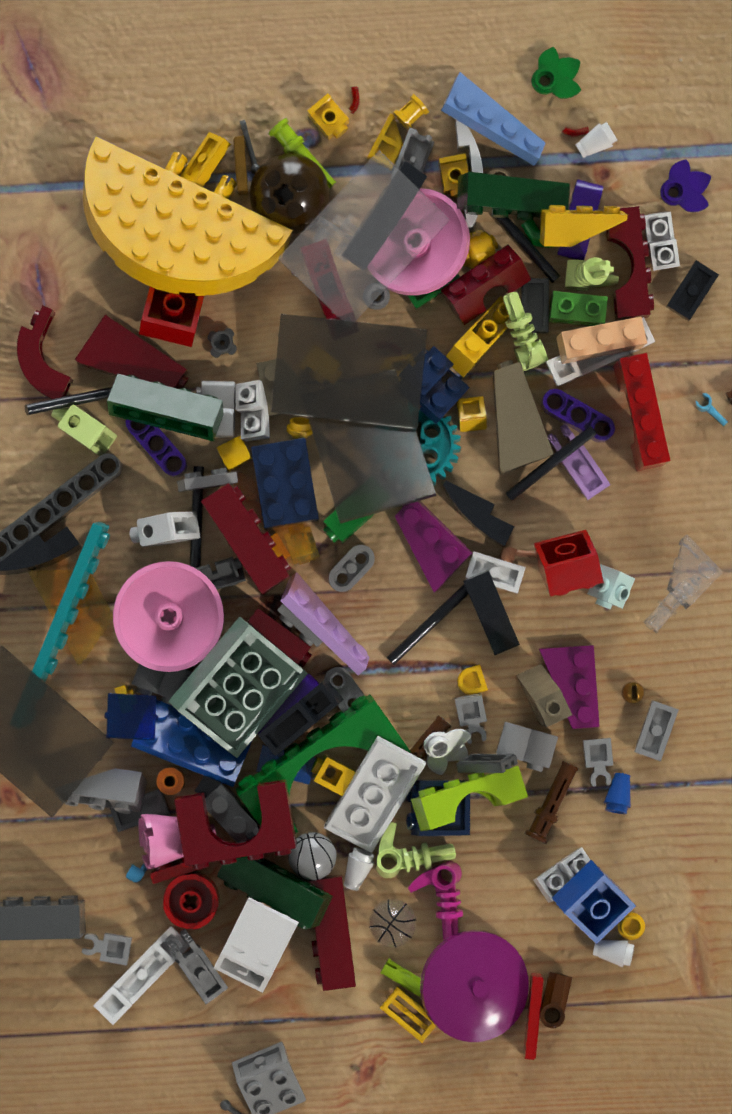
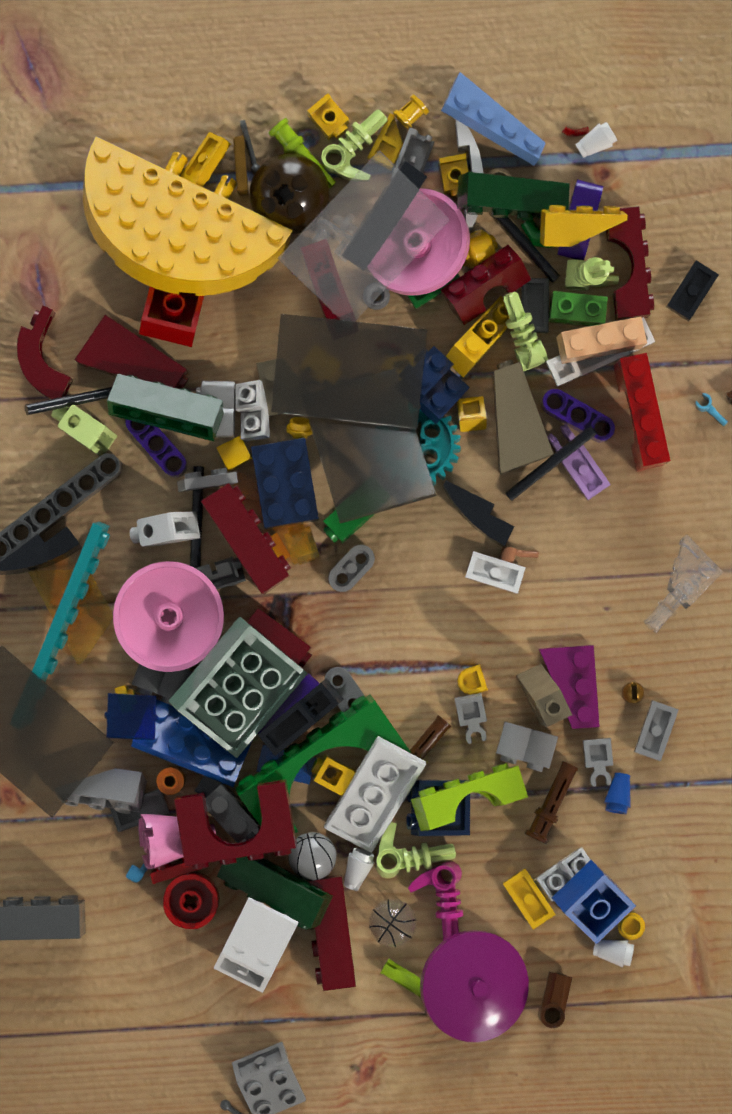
light grey plate [82,932,132,966] -> none
white slope [93,926,189,1025] -> none
dark grey hinge [166,929,228,1004] -> none
dark grey plate [208,328,237,358] -> none
light grey plate [277,604,323,647] -> none
lavender wing [280,572,370,676] -> none
red leg [349,87,360,114] -> none
yellow tile [380,986,436,1043] -> none
black bar [387,584,469,665] -> none
magenta wing [395,496,473,592] -> none
white plate [424,729,471,775] -> none
dark grey tile [456,754,518,773] -> none
black slope [463,570,520,655] -> none
red tile [523,973,544,1060] -> none
green plate [531,47,581,99] -> none
red brick [534,530,604,597] -> none
light aqua brick [587,564,635,609] -> none
white slope [645,211,680,271] -> none
dark purple plate [660,159,711,212] -> none
none -> yellowish green piece [321,109,388,182]
none -> yellow plate [502,868,556,930]

